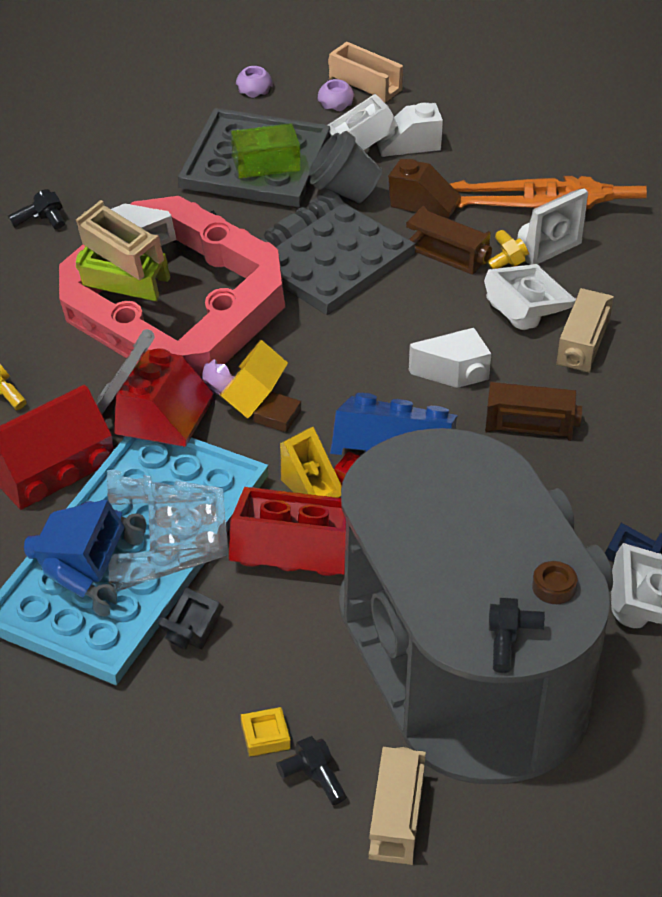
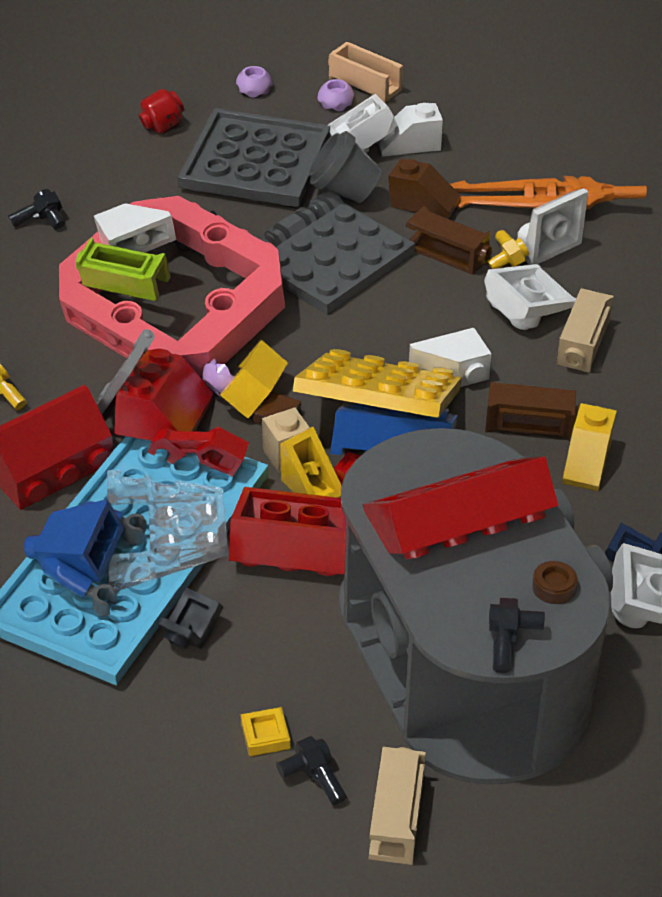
tan window [76,200,164,280] -> none
clear neon green brick [231,123,300,178] -> none
none -> red head [138,89,185,134]
none -> red piece [147,426,249,477]
none -> tan brick [262,407,310,473]
none -> yellow plate [293,349,462,418]
none -> red slope [362,456,559,560]
none -> yellow slope [562,403,617,491]

